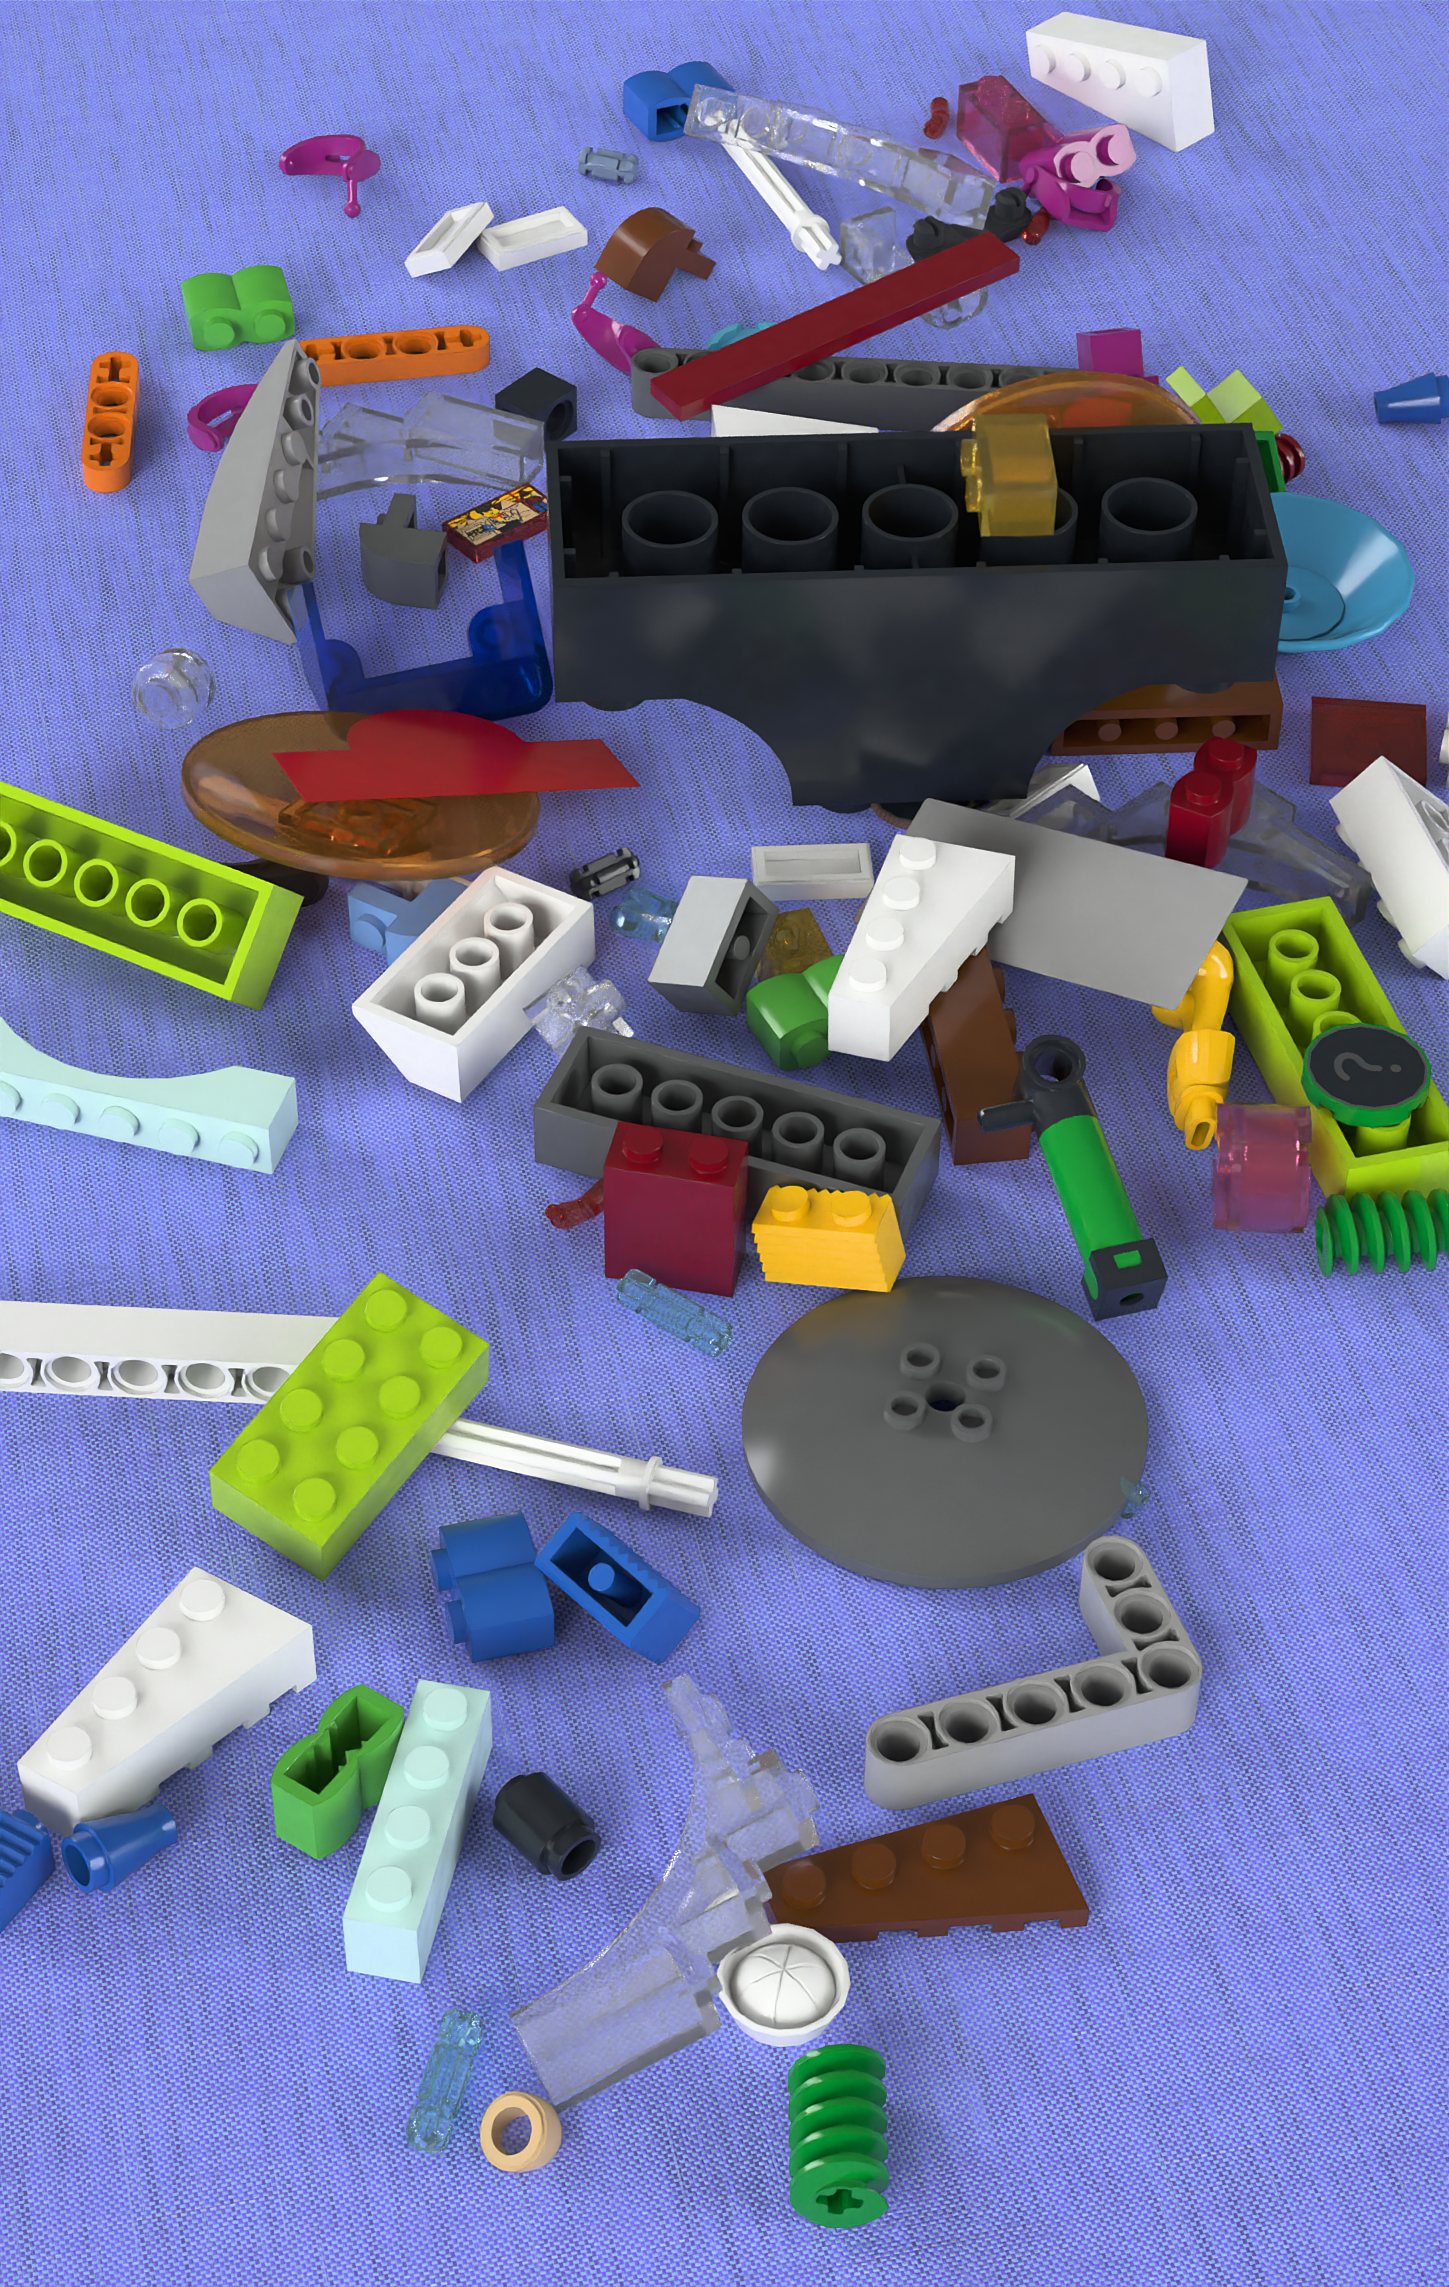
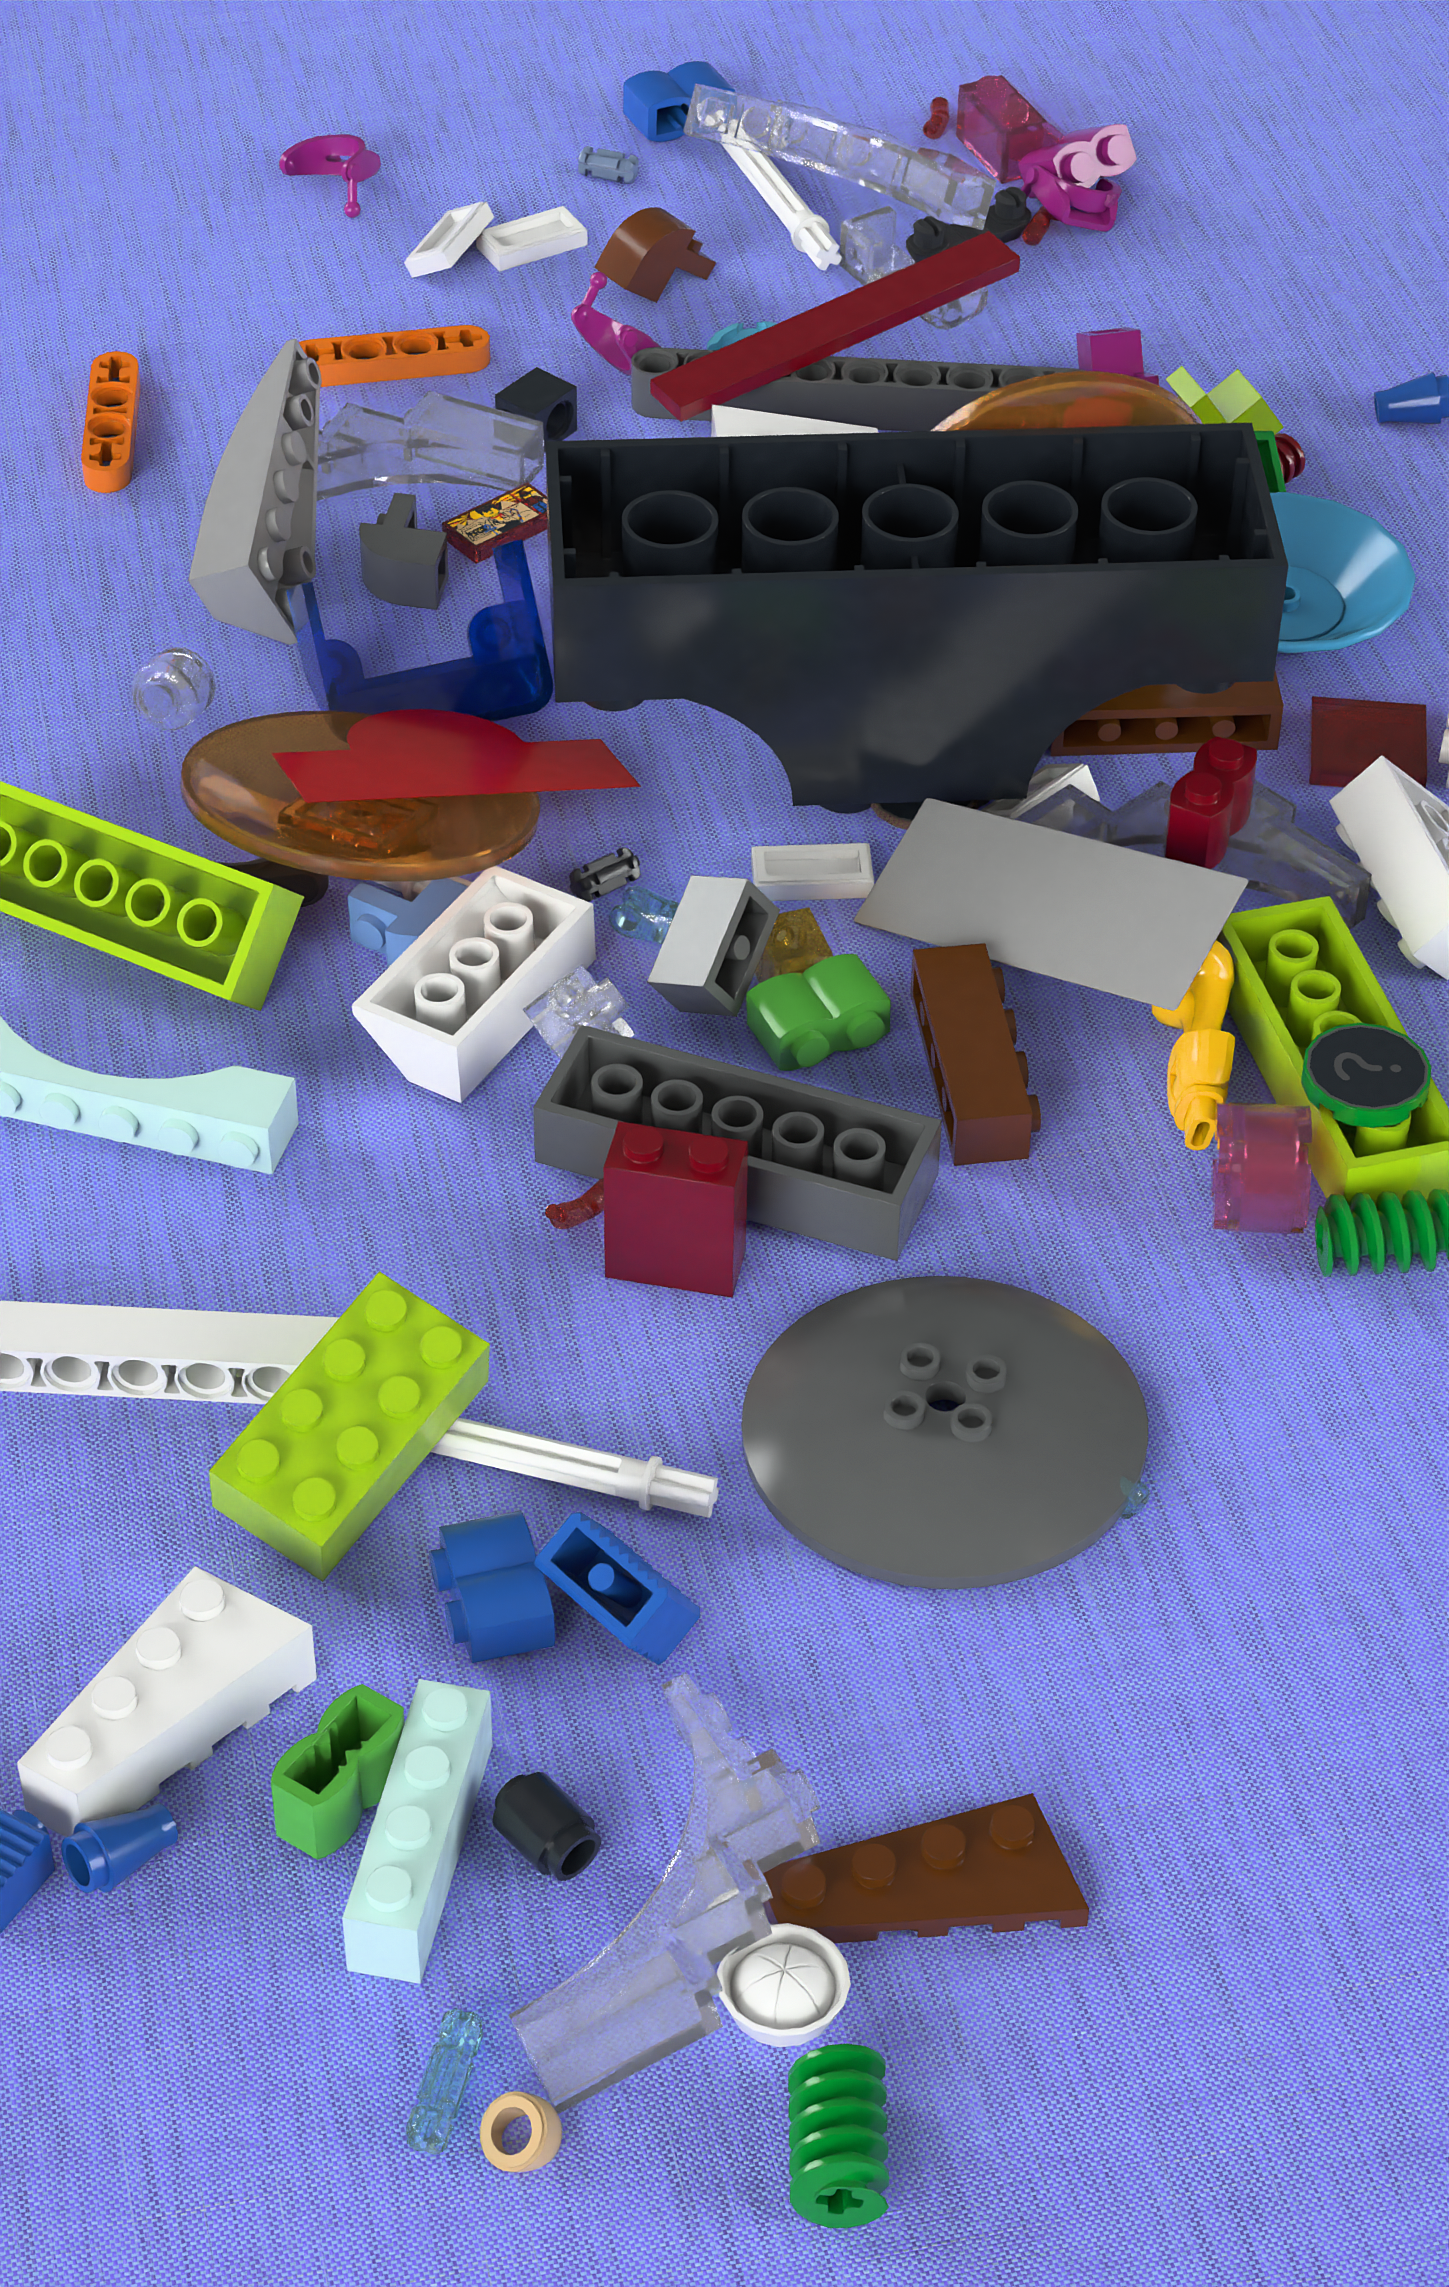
bright green brick [181,265,295,351] -> none
magenta helmet [187,384,258,452] -> none
clear light blue axle [616,1269,733,1357] -> none
yellow brick [751,1185,906,1292] -> none
white wedge [828,834,1015,1062] -> none
light grey beam [863,1535,1203,1811] -> none
clear yellow brick [961,414,1058,536] -> none
piece [977,1035,1168,1322] -> none
white wedge [1026,12,1215,153] -> none

